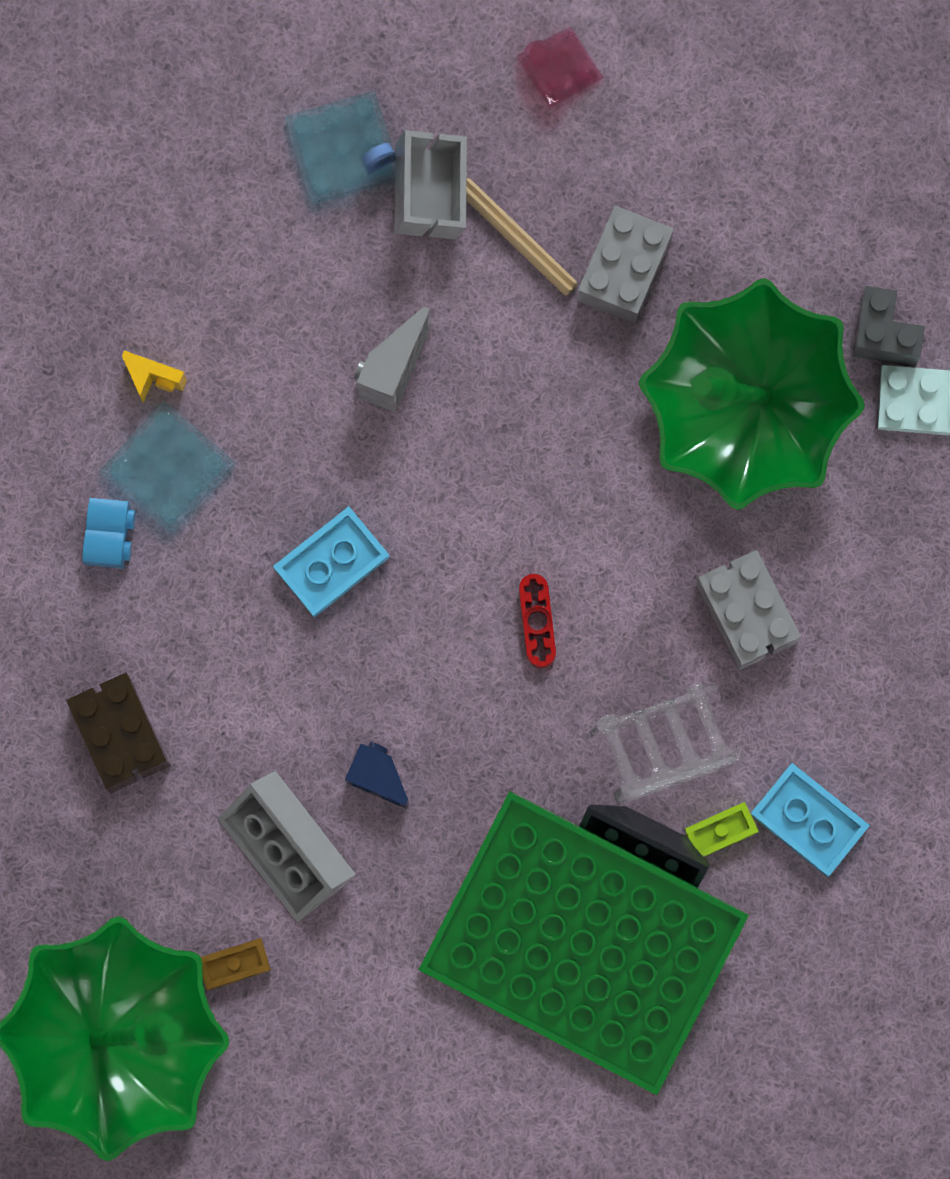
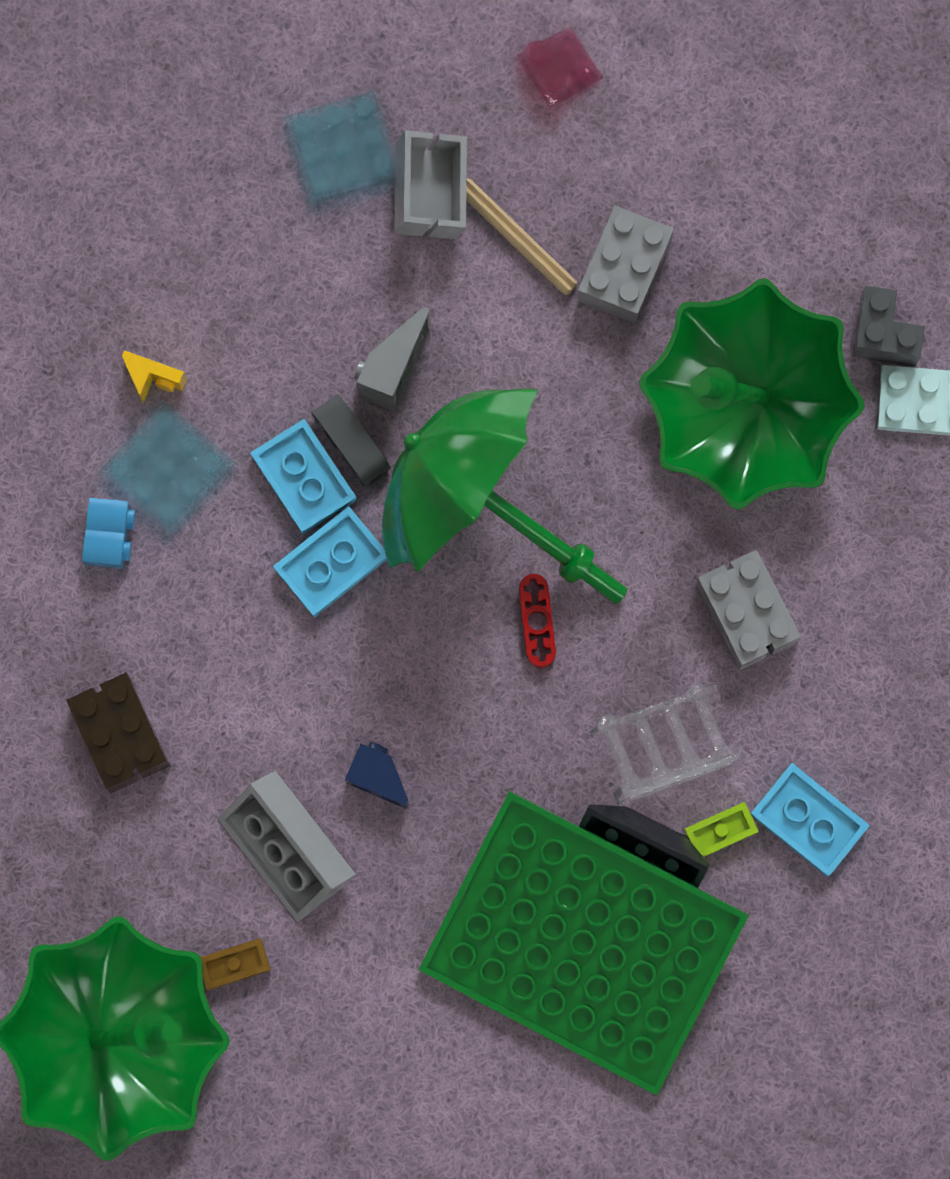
medium blue tile [362,143,396,174] -> none
none -> medium azure plate [250,419,357,534]
none -> dark grey beam [311,394,391,487]
none -> green piece [382,389,627,604]

